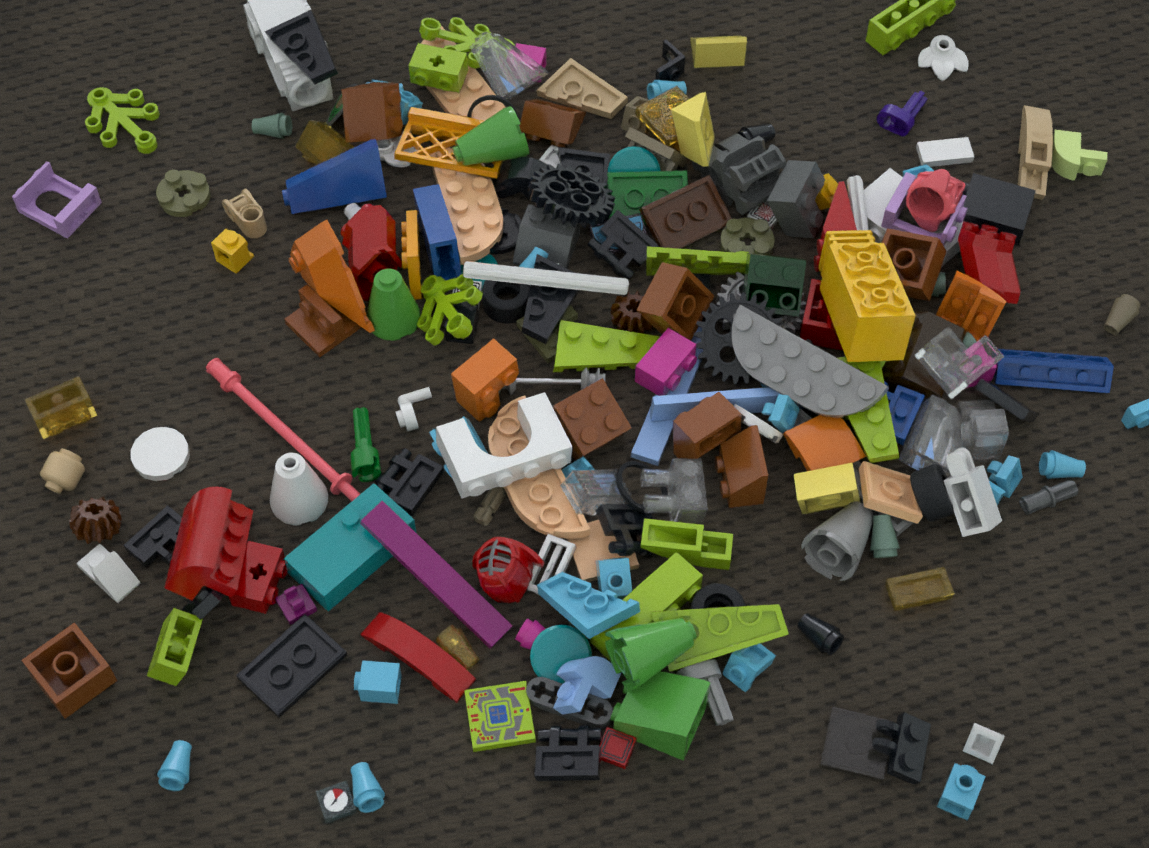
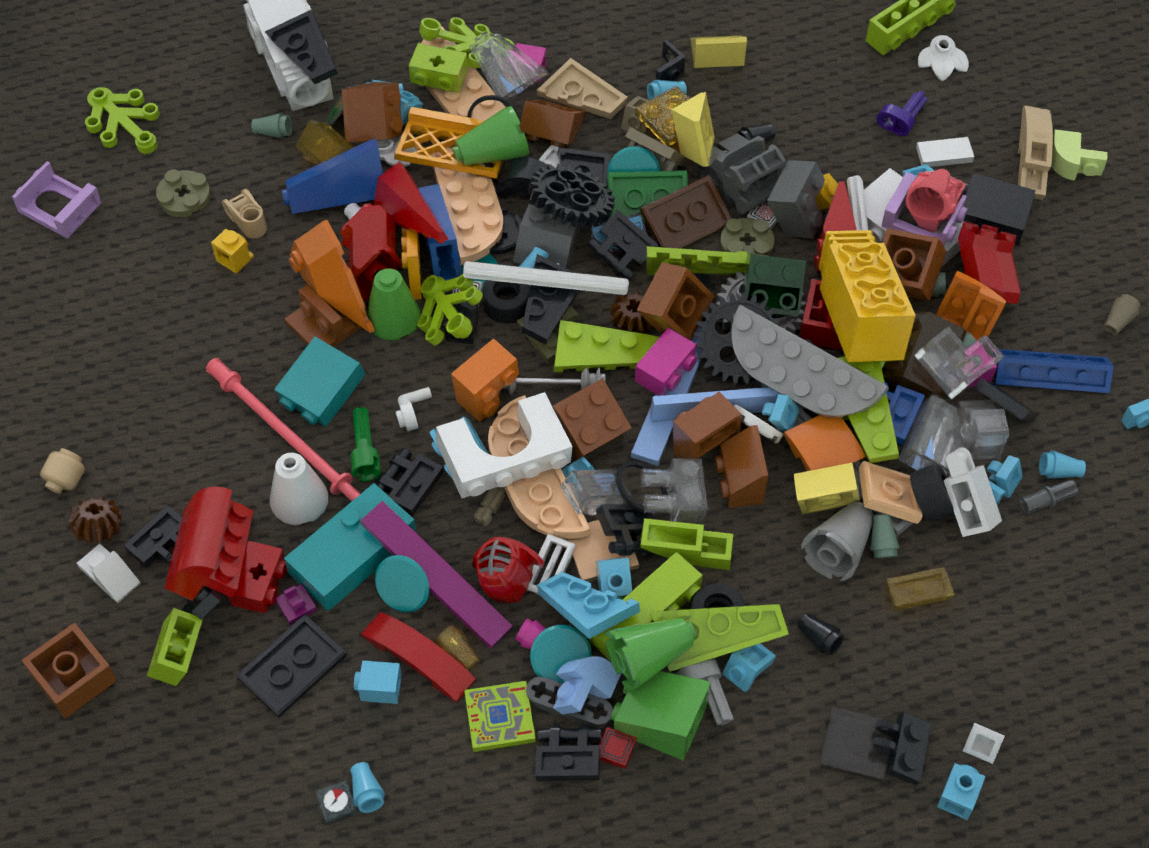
clear yellow brick [25,376,97,439] -> none
white tile [131,427,190,481] -> none
medium azure cone [157,740,192,791] -> none
none -> teal brick [274,337,366,427]
none -> red wedge [373,161,449,244]
none -> teal piece [375,555,429,613]

